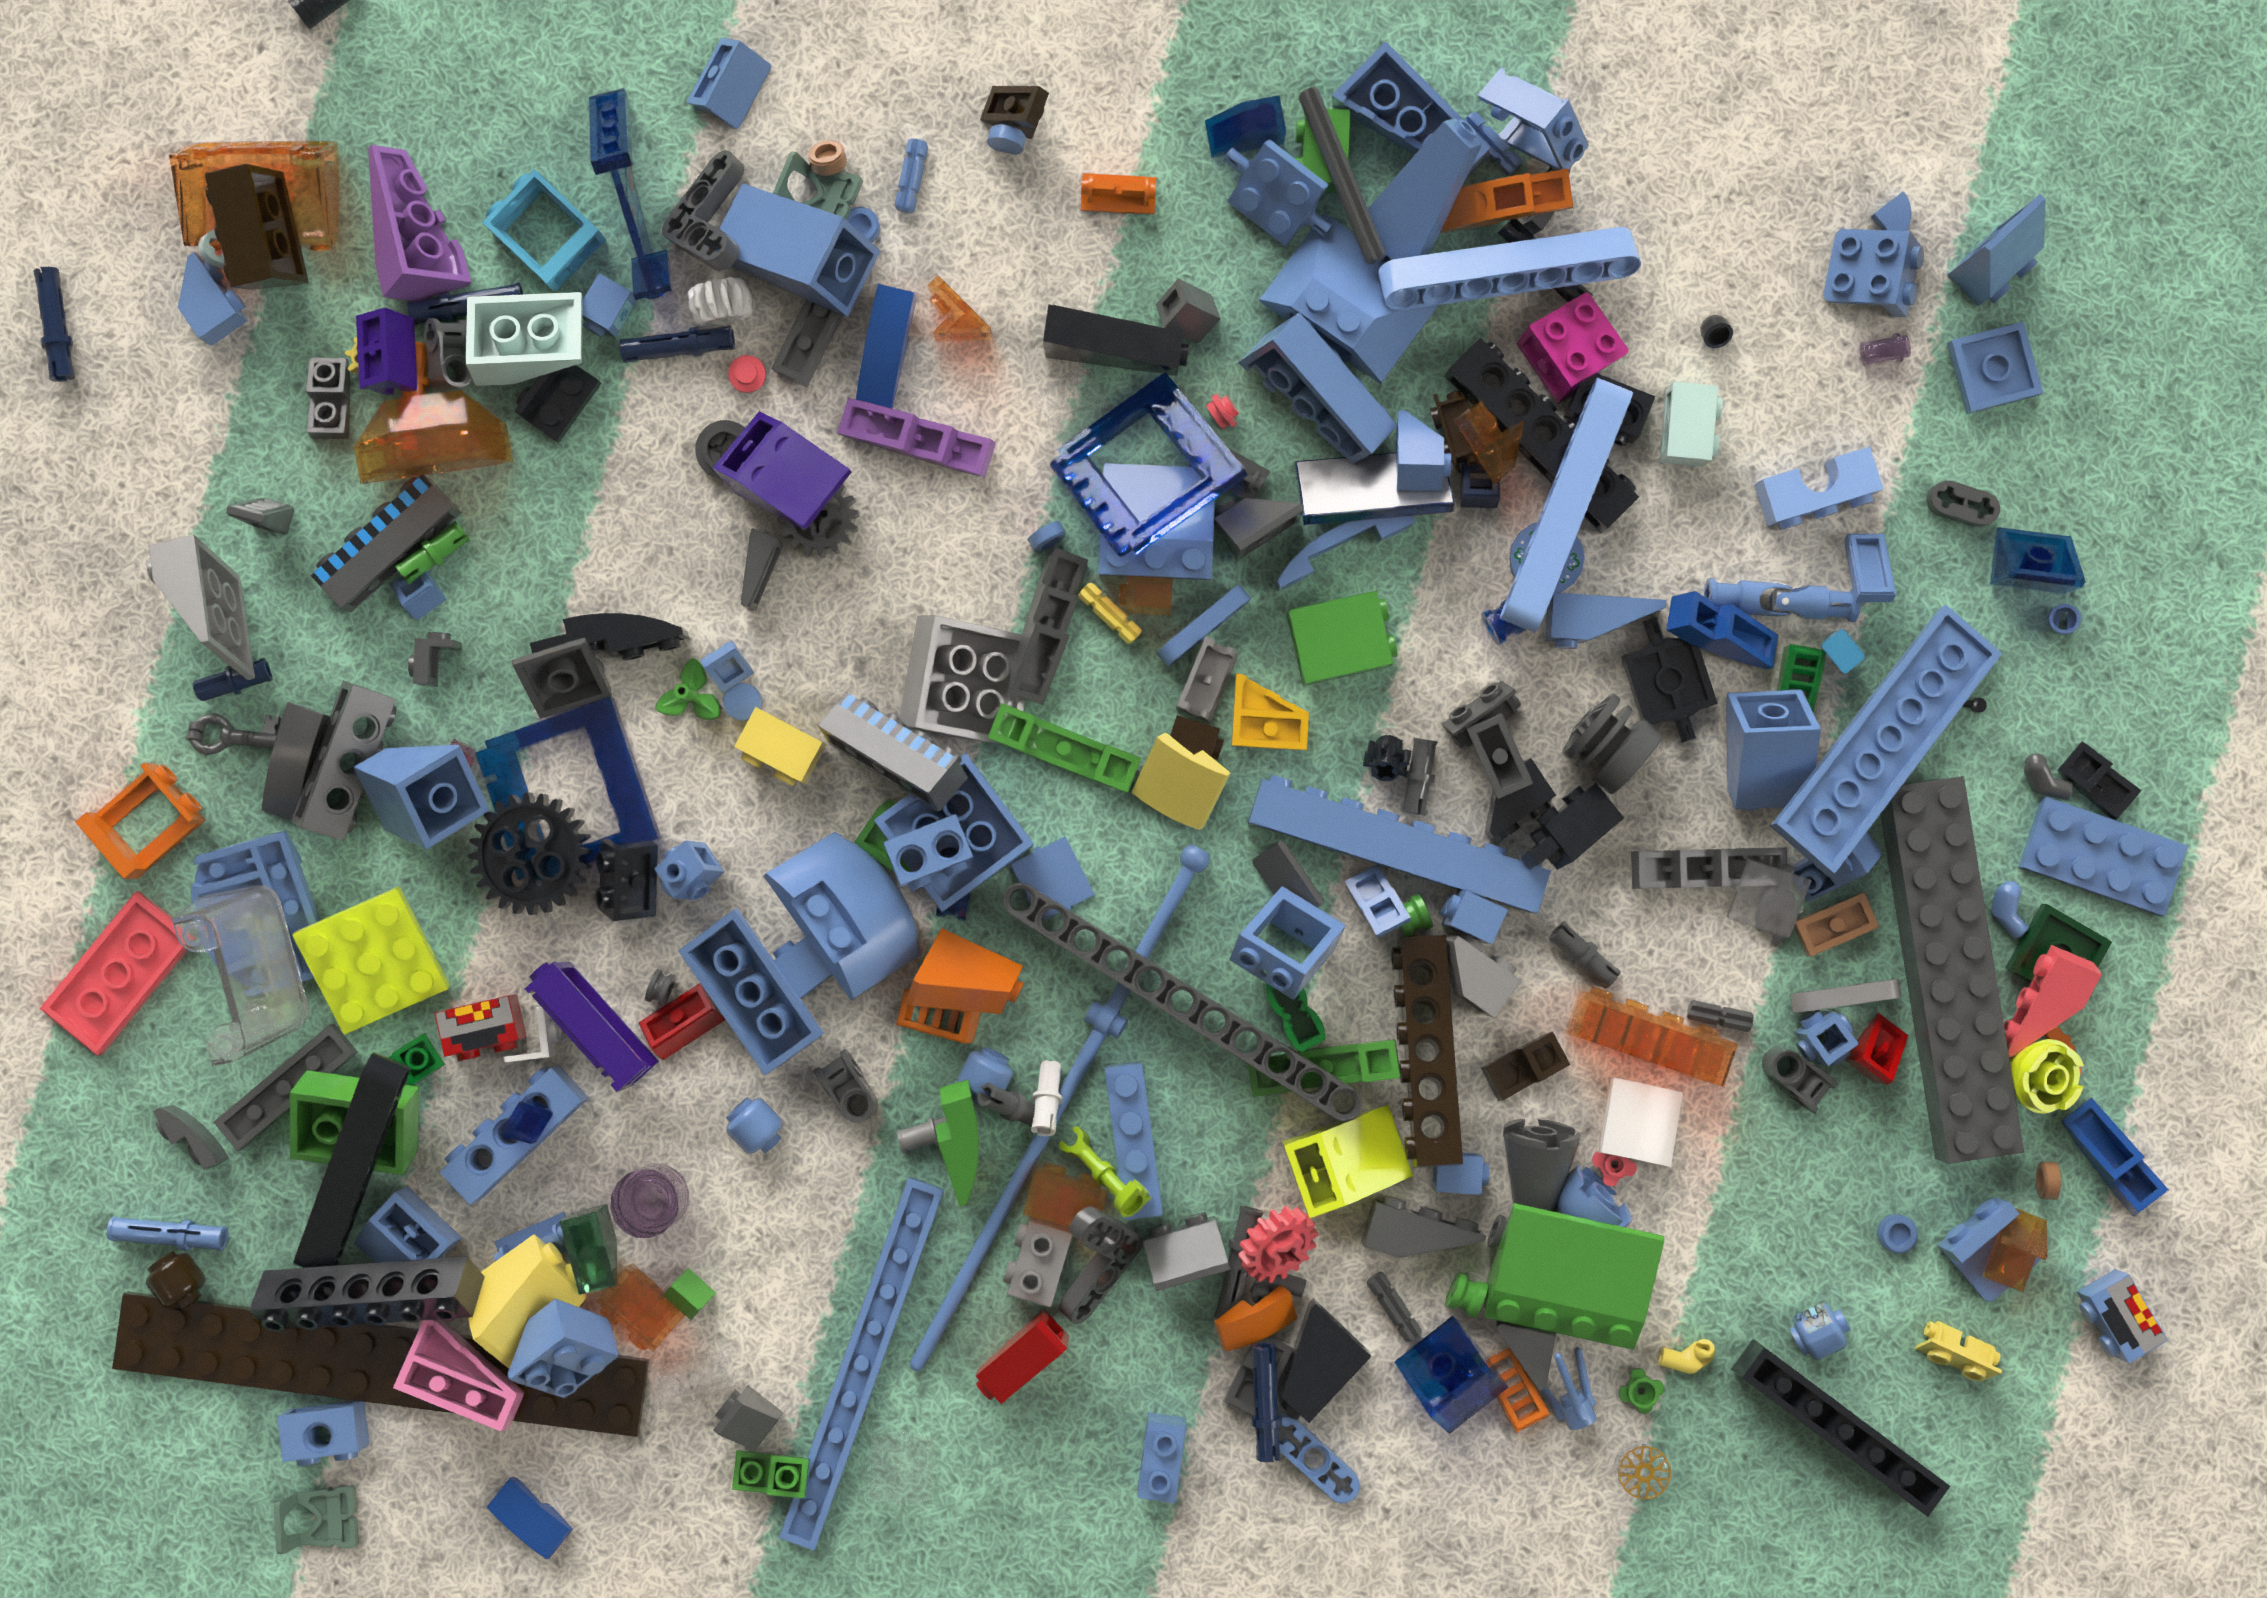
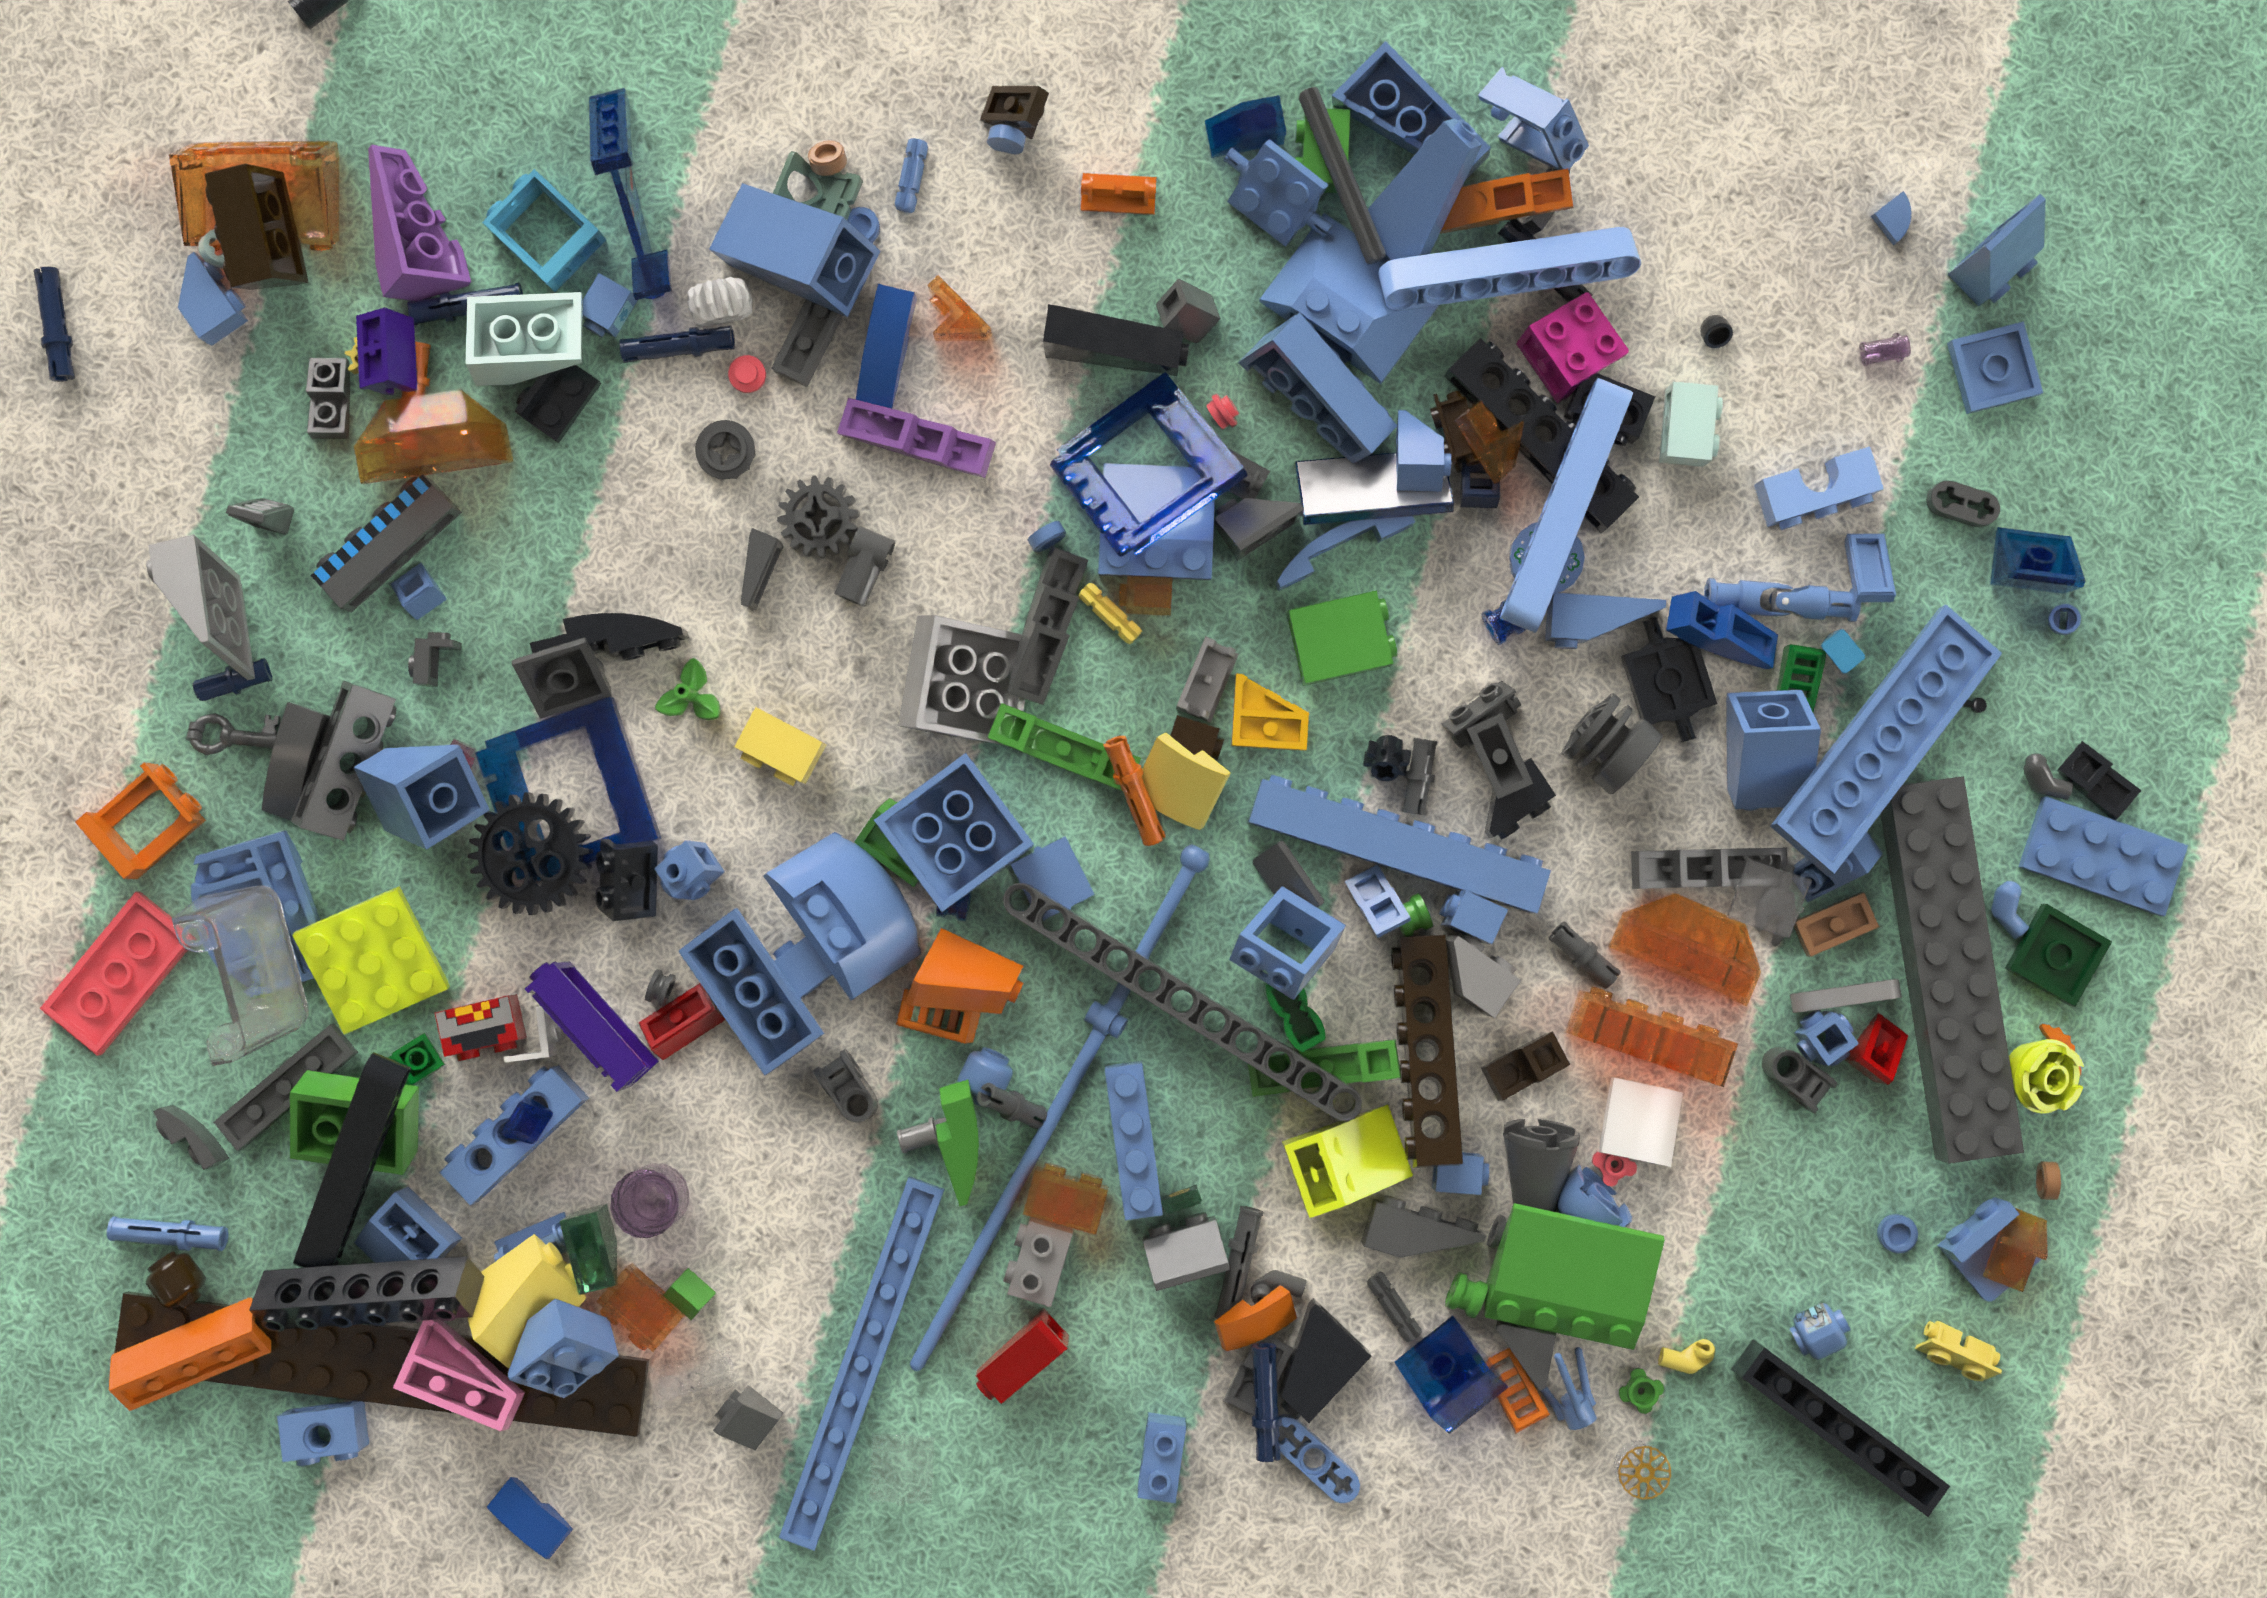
sand green piece [274,1485,359,1554] -> none
bright green pin [394,521,470,585] -> none
dark grey piece [424,318,473,393] -> none
dark grey beam [662,150,744,271] -> none
medium blue panel [687,38,771,129] -> none
medium blue tile [700,640,754,693] -> none
dark purple slope [713,411,852,530] -> none
medium blue tile [723,683,763,721] -> none
medium blue head [726,1097,782,1154] -> none
bright green slope [732,1450,810,1498] -> none
brick [818,692,968,812] -> none
medium blue brick [884,814,973,891] -> none
white axle [1031,1060,1062,1136] -> none
lime piece [1059,1126,1151,1217] -> none
dark grey beam [1059,1206,1143,1324] -> none
medium blue beam [1156,584,1251,667] -> none
coral gear [1238,1206,1318,1283] -> none
medium blue axle [1464,112,1523,176] -> none
black hinge [1520,783,1624,870] -> none
dark grey piece [1687,1000,1754,1032] -> none
medium blue bracket [1823,229,1924,318] -> none
coral slope [2004,945,2102,1057] -> none
blue slope [2061,1098,2169,1217] -> none
brick [2077,1269,2168,1364] -> none
none -> orange panel [109,1297,271,1411]
none -> dark grey piece [834,526,895,607]
none -> orange pin [1103,735,1166,846]
none -> clear green tile [1161,1185,1202,1215]
none -> clear orange wedge [1608,893,1761,1007]

